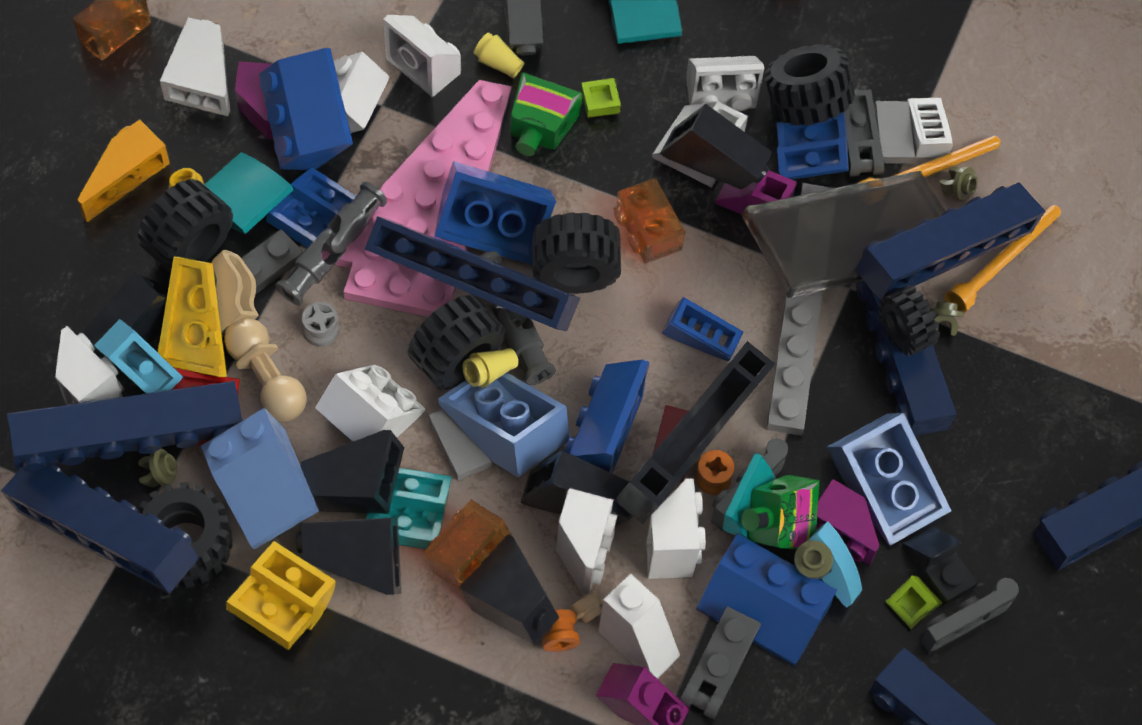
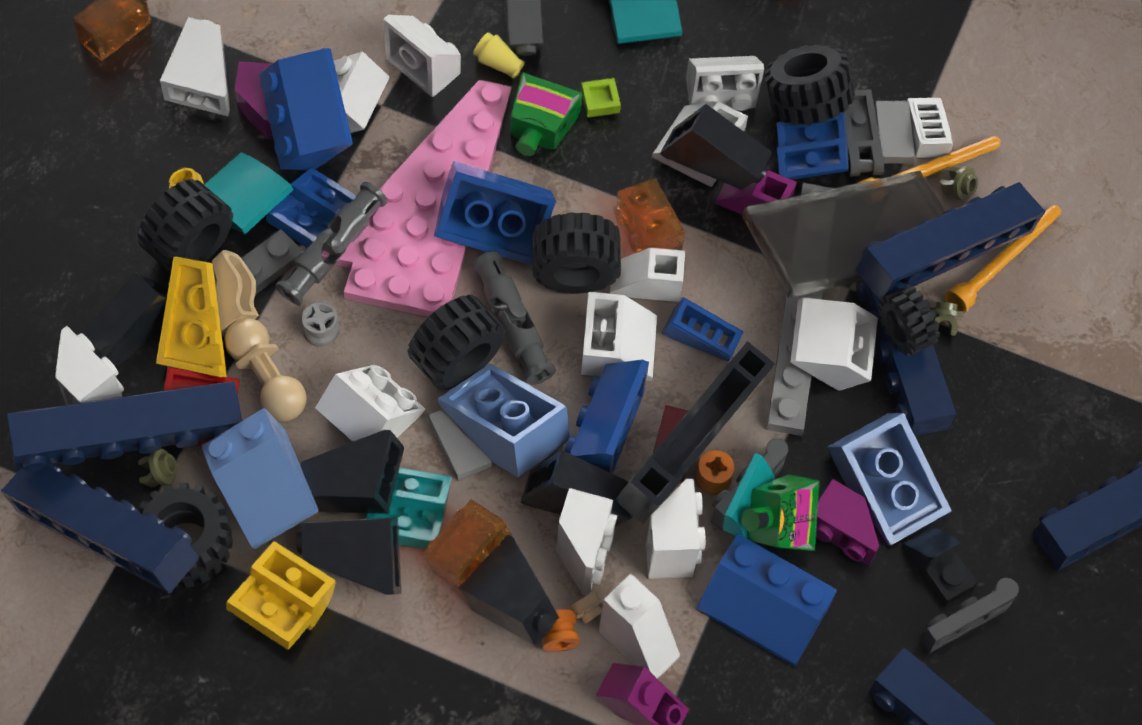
light orange slope [77,119,170,222] -> none
medium azure slope [94,319,183,394] -> none
dark blue brick [365,216,580,331] -> none
light yellow cone [463,348,518,388] -> none
dark grey plate [680,606,761,720] -> none
olive plate [794,540,833,579] -> none
medium azure slope [808,521,862,608] -> none
lime slope [885,576,943,629] -> none
none -> white slope [581,292,657,381]
none -> white slope [610,248,685,302]
none -> white slope [790,298,878,391]

